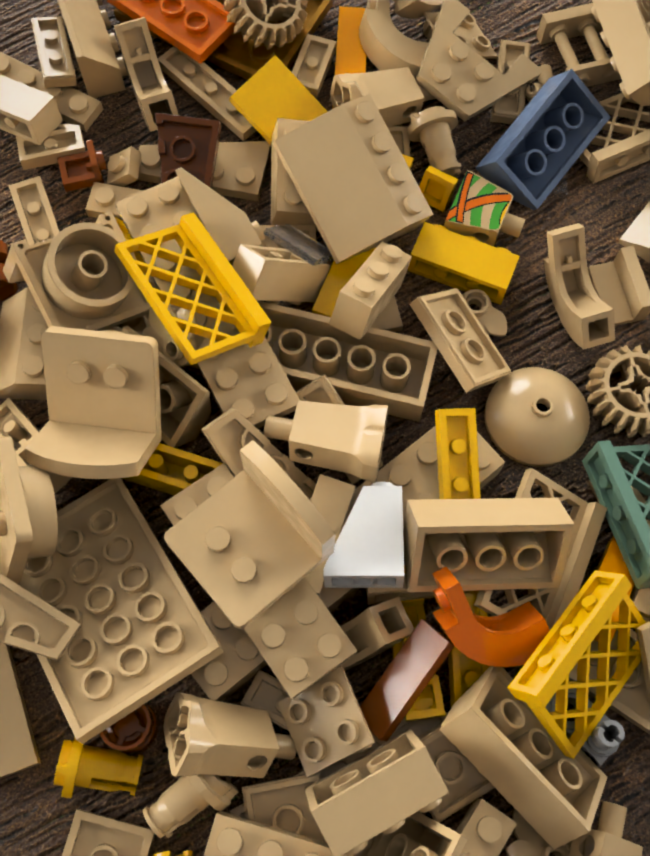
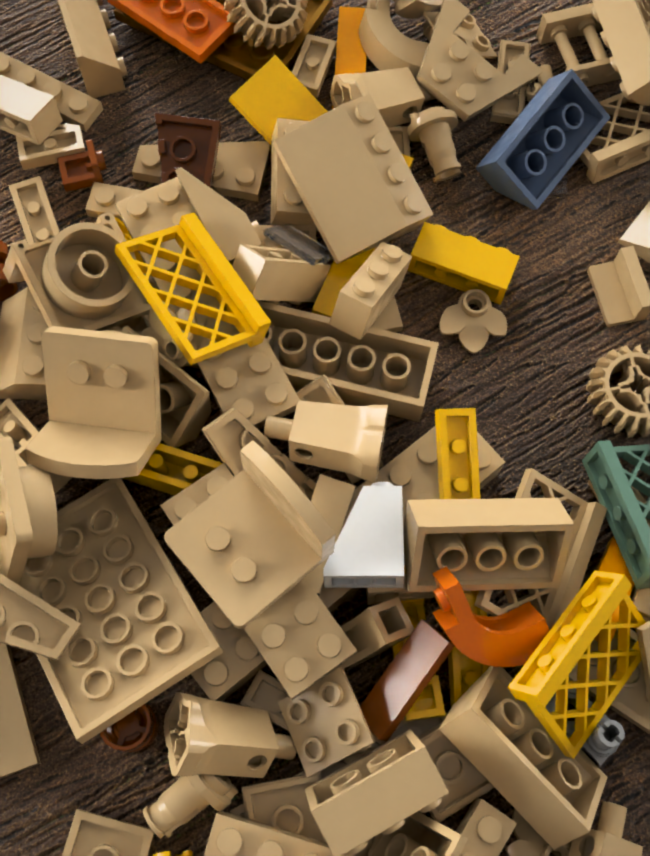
tan tile [31,16,77,88] -> none
yellow piece [53,737,143,799] -> none
tan plate [106,146,141,187] -> none
tan arch [113,17,179,132] -> none
tan plate [157,46,257,142] -> none
tan tile [409,288,512,393] -> none
yellow tile [419,166,459,212] -> none
torso [444,170,526,246] -> none
tan dish [484,367,590,467] -> none
tan arch [543,223,615,350] -> none

